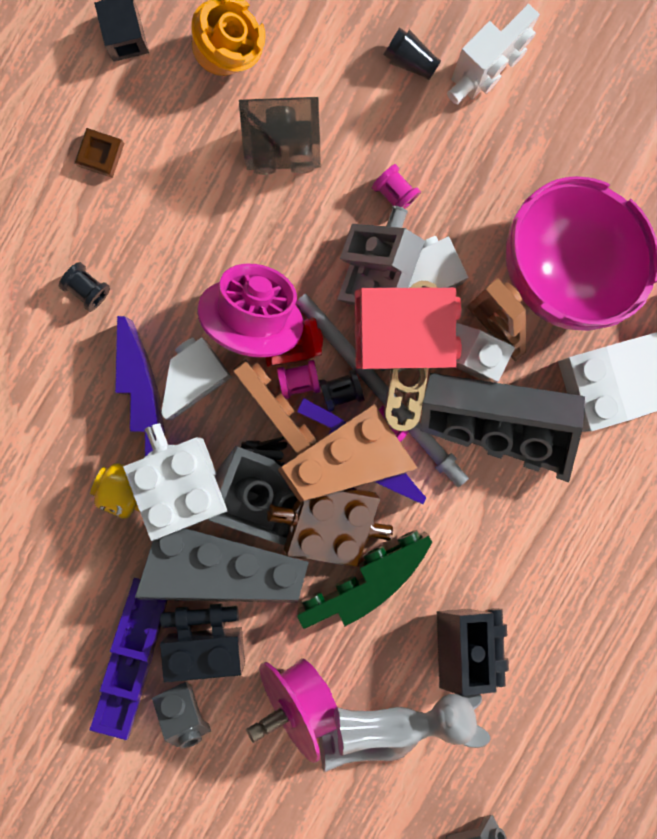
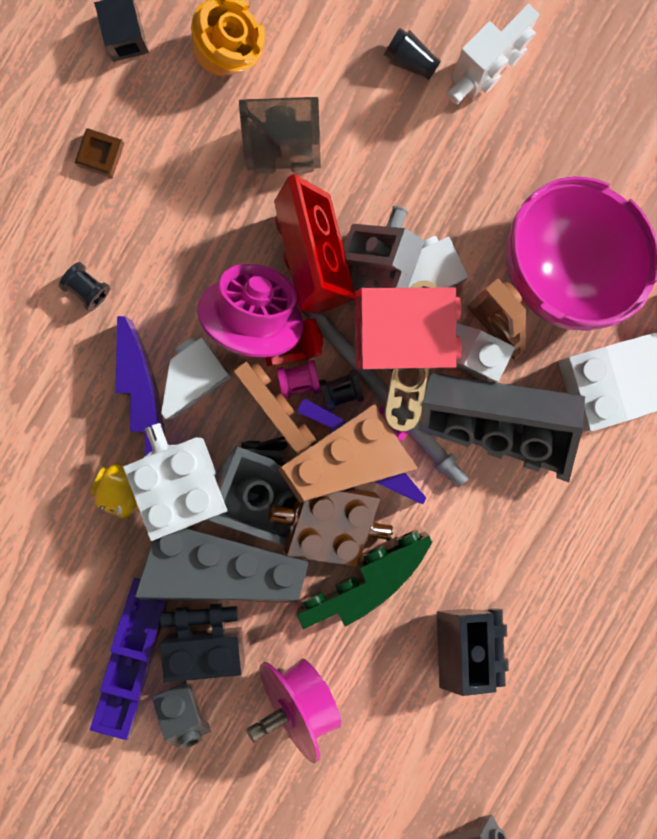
light grey animal [319,694,490,772] -> none
dark pink bush [371,164,421,209] -> none
none -> red slope [274,174,355,314]

